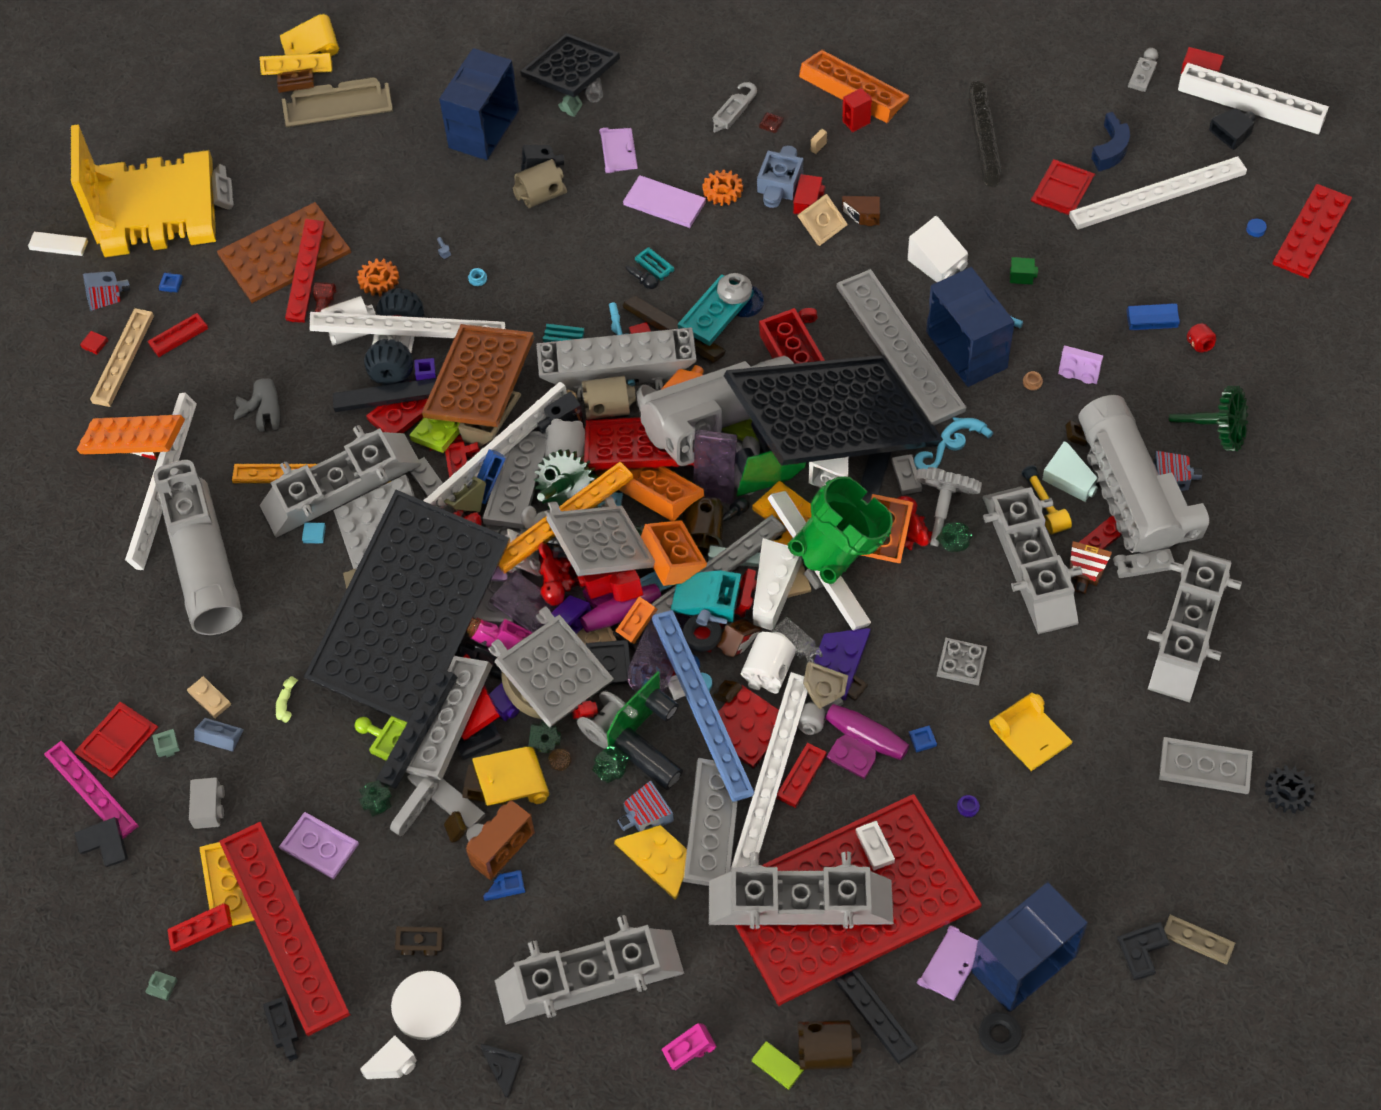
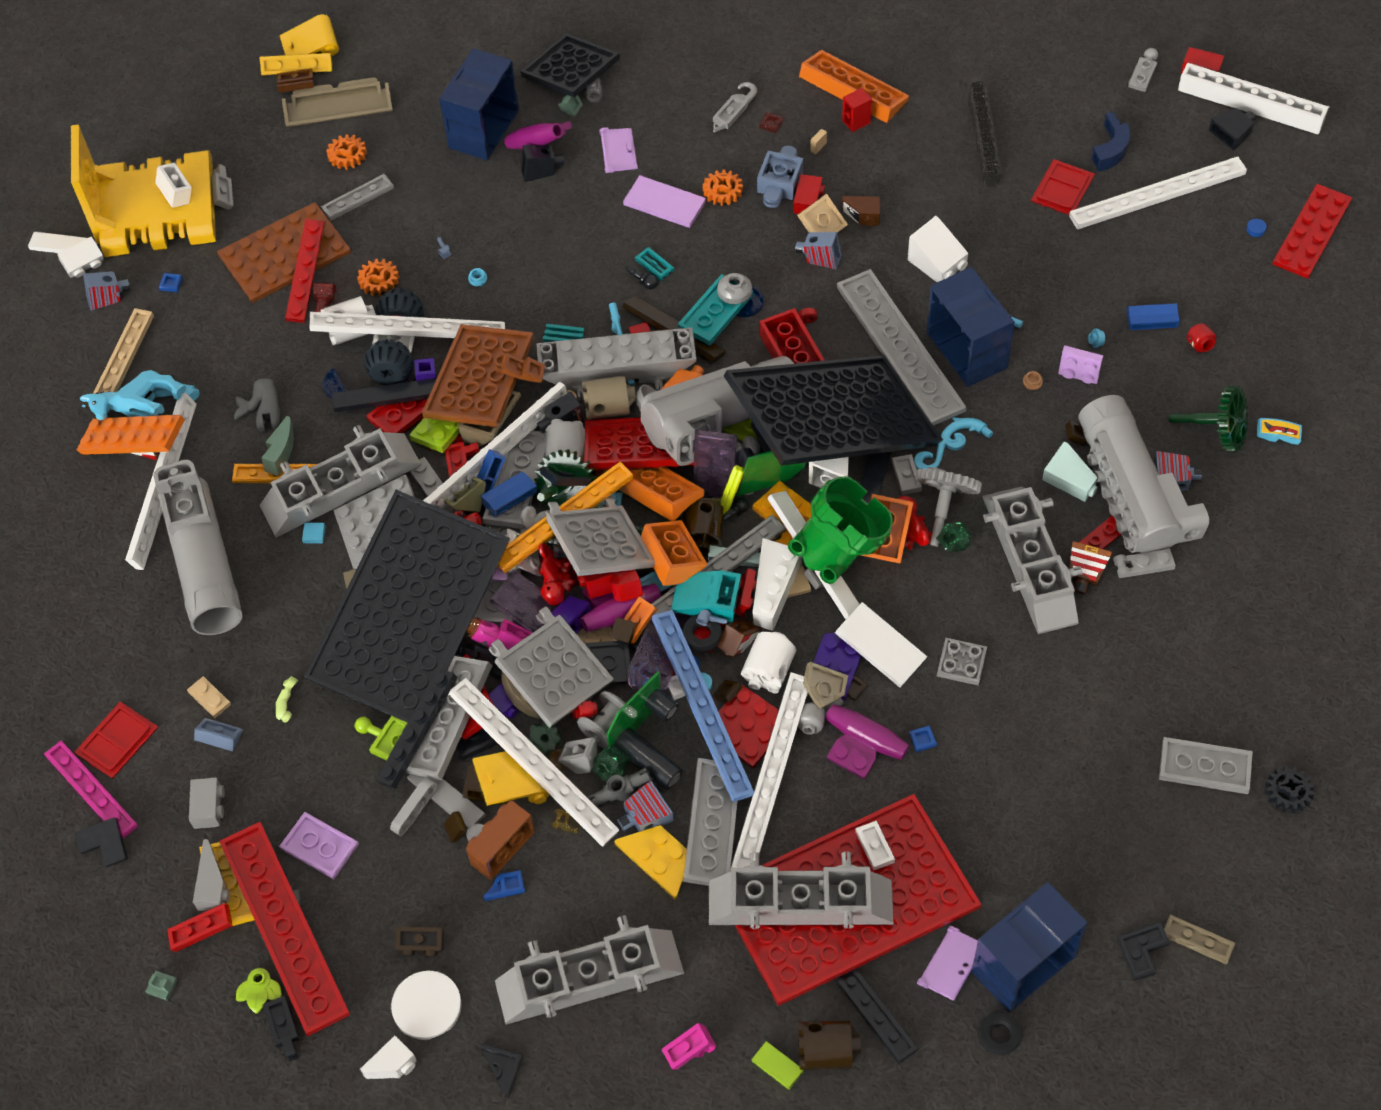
red tile [80,331,108,354] -> none
red plate [148,313,208,357] -> none
sand green tile [152,729,180,757] -> none
clear green brick [358,780,392,817] -> none
dark tan cylinder [513,159,567,208] -> none
clear plate [771,617,823,663] -> none
red plate [776,743,827,808] -> none
dark purple plate [957,795,980,817] -> none
yellow door [990,693,1072,771] -> none
green brick [1010,257,1038,285] -> none
yellow piece [1021,465,1072,535] -> none
light grey piece [1147,549,1242,703] -> none
none -> white brick [58,237,104,278]
none -> medium azure animal [80,370,200,420]
none -> white brick [155,163,192,208]
none -> light grey slope [193,839,230,911]
none -> lime plate [236,968,282,1014]
none -> sand green slope [262,416,294,476]
none -> light grey tile [321,174,394,221]
none -> clear blue tile [322,368,346,399]
none -> orange gear [326,134,367,170]
none -> white plate [449,678,619,847]
none -> blue piece [481,471,537,517]
none -> dark orange slope [500,353,545,382]
none -> magenta plate [505,121,572,149]
none -> black tile [540,466,591,486]
none -> clear yellow piece [551,808,579,833]
none -> light grey slope [559,737,598,774]
none -> dark grey pin [587,767,652,807]
none -> dark brown tile [610,617,638,644]
none -> neon yellow axle [721,465,744,516]
none -> sand blue torso [795,232,842,270]
none -> white tile [835,602,927,688]
none -> medium azure plate [1088,329,1105,348]
none -> slope [1257,418,1302,445]

